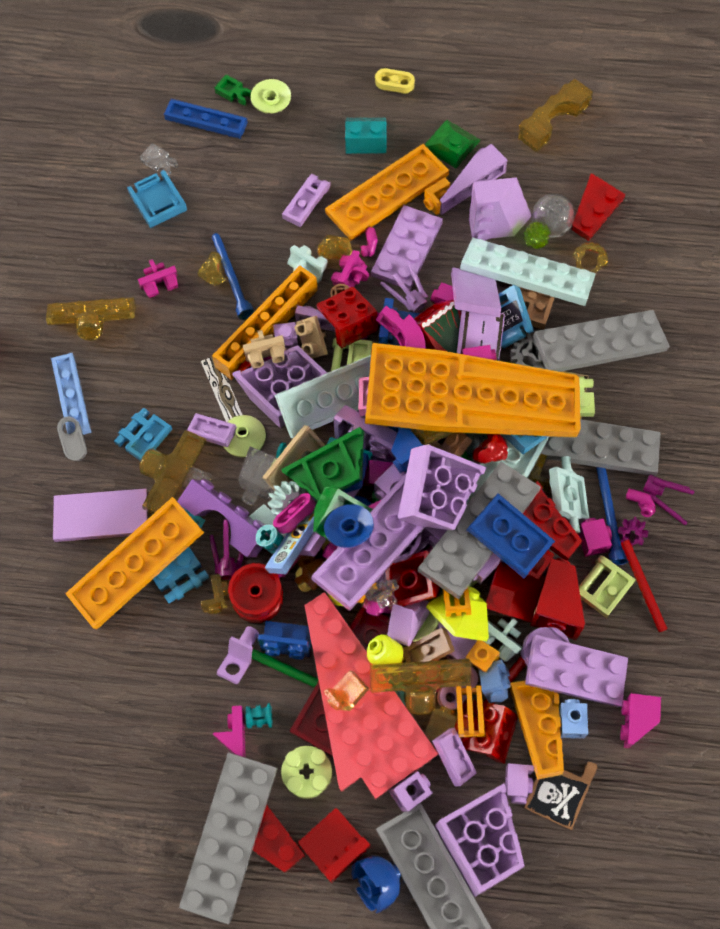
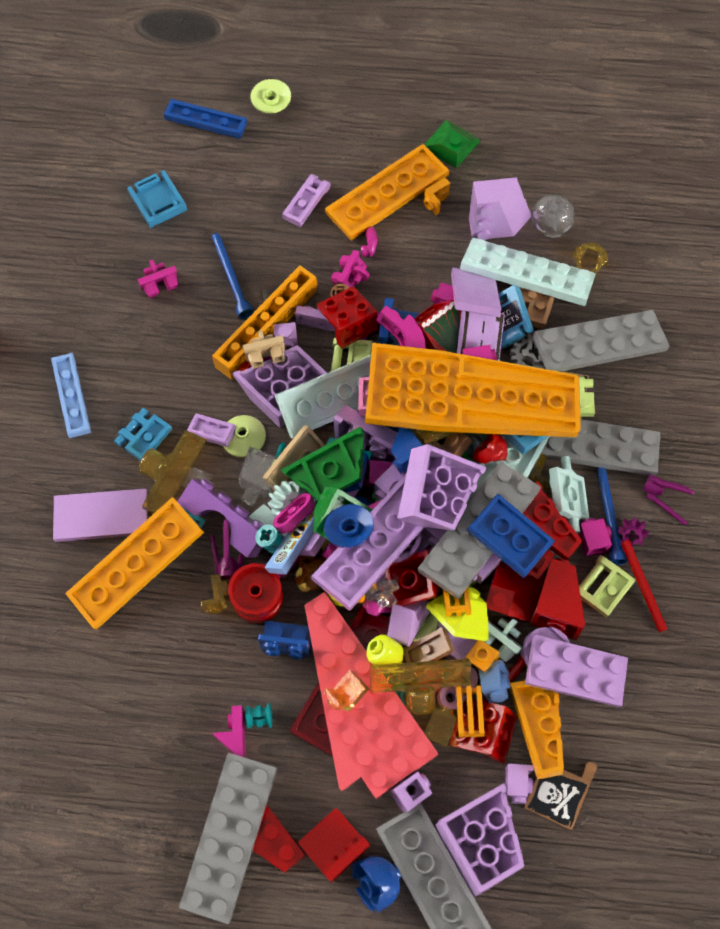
clear yellow plate [46,297,136,341] -> none
light grey piece [57,416,87,461] -> none
clear plate [140,143,178,175] -> none
dark azure plate [153,547,209,603] -> none
clear yellow piece [198,252,226,285] -> none
sticker [201,357,242,422] -> none
green plate [214,75,252,105] -> none
lavender bracket [217,626,259,684] -> none
green bar [251,649,319,688] -> none
yellowish green plate [281,746,332,799] -> none
light aqua hips [287,245,328,283] -> none
tan hips [295,316,328,359] -> none
clear yellow bracket [317,235,352,261] -> none
teal slope [345,118,387,154] -> none
lavender plate [371,205,443,290] -> none
light yellow plate [375,69,415,93] -> none
lavender plant [380,264,428,313] -> none
lavender plate [432,728,477,787] -> none
lavender slope [440,144,507,215] -> none
clear yellow arch [518,78,593,153] -> none
clear neon green gear [523,222,551,249] -> none
light blue brick [559,699,588,738] -> none
red wing [571,173,626,241] -> none
dark pink slope [620,693,661,749] -> none
dark pink arm [626,488,656,518] -> none

